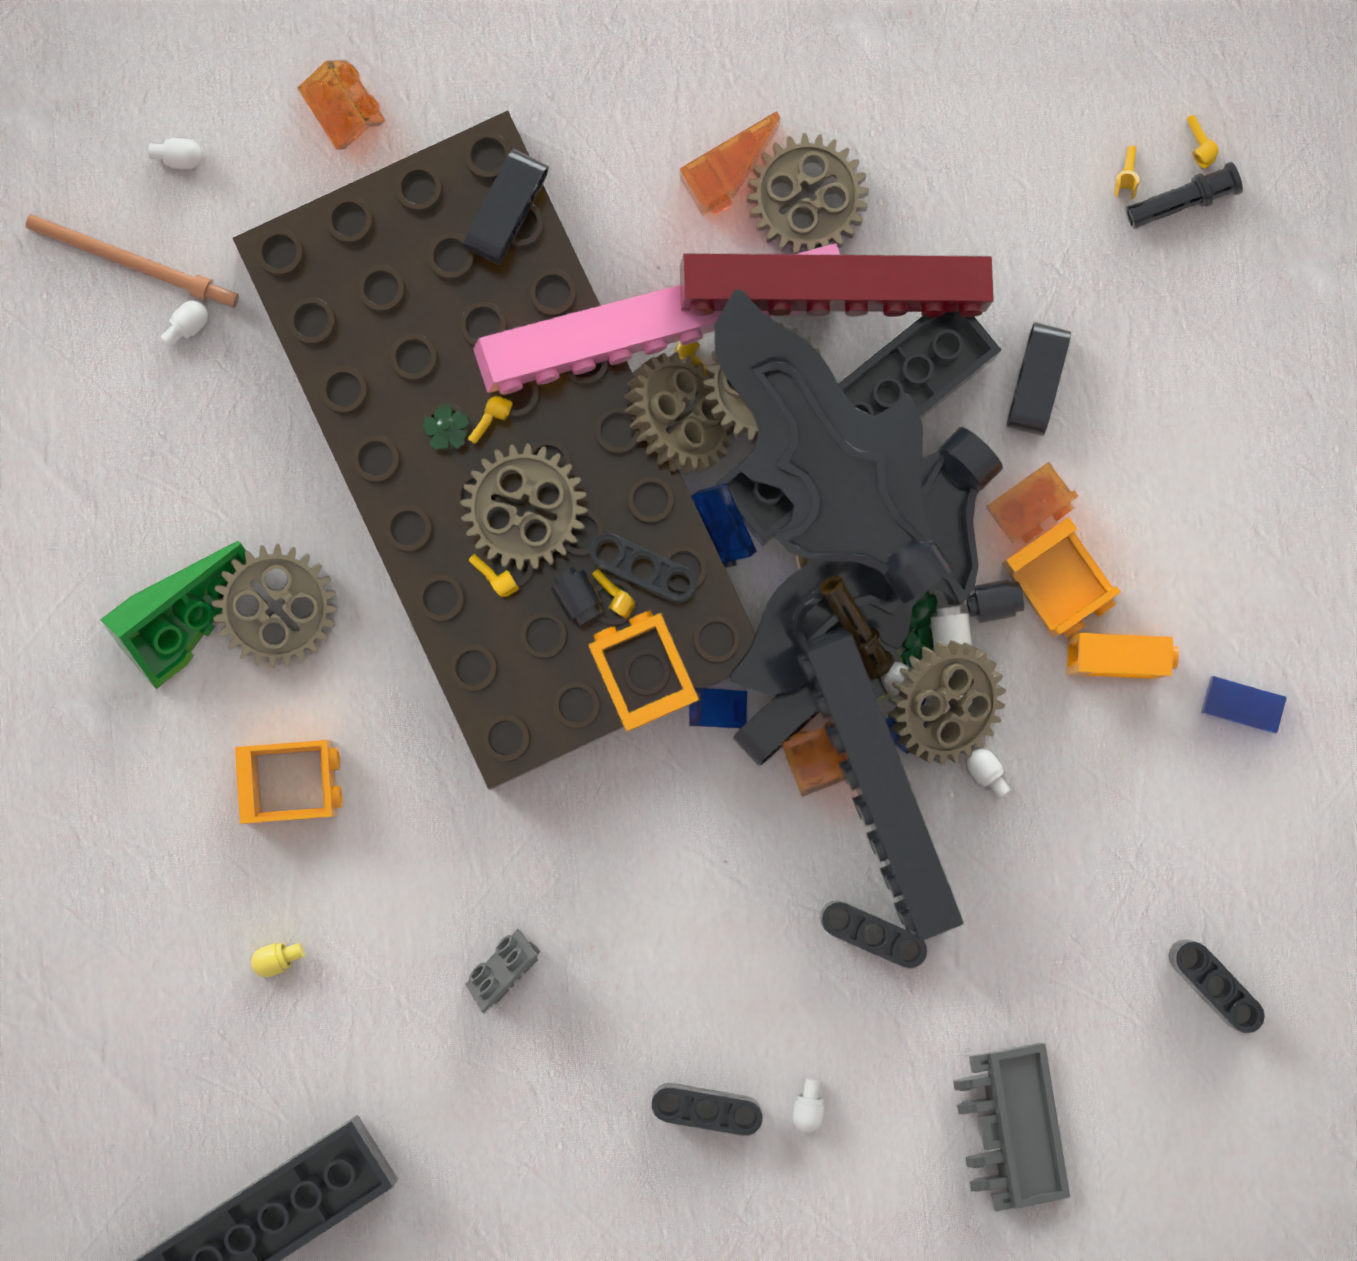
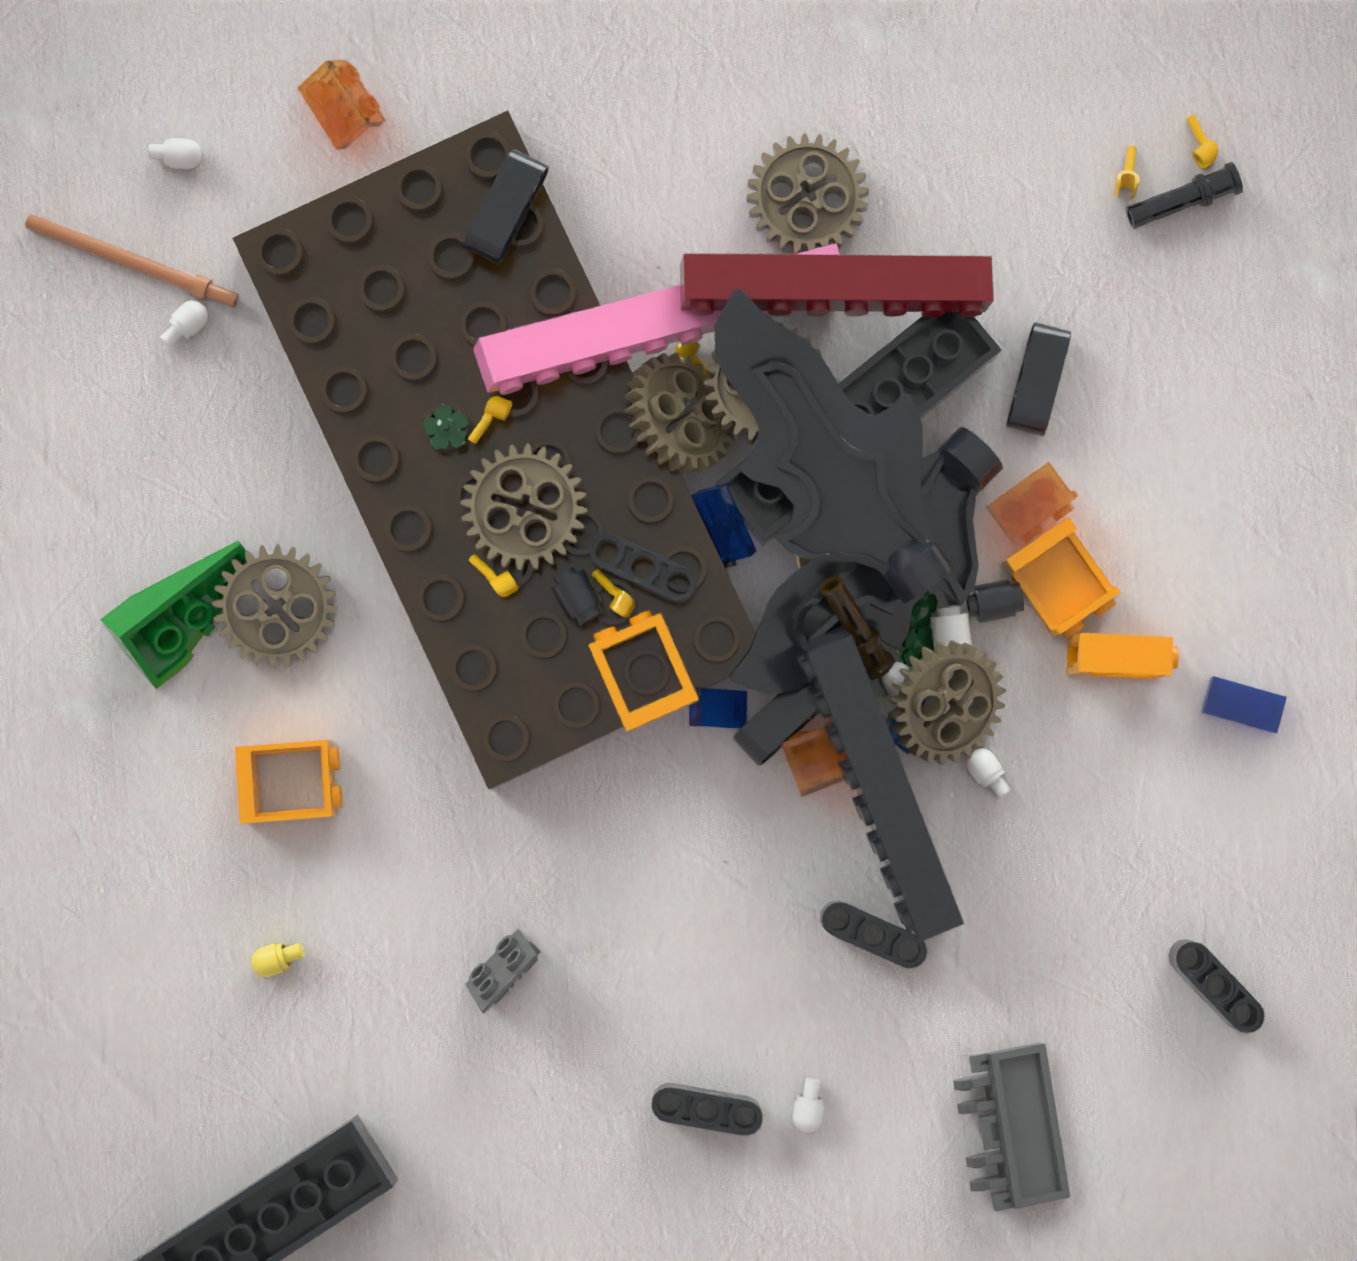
clear orange slope [679,111,781,216] -> none

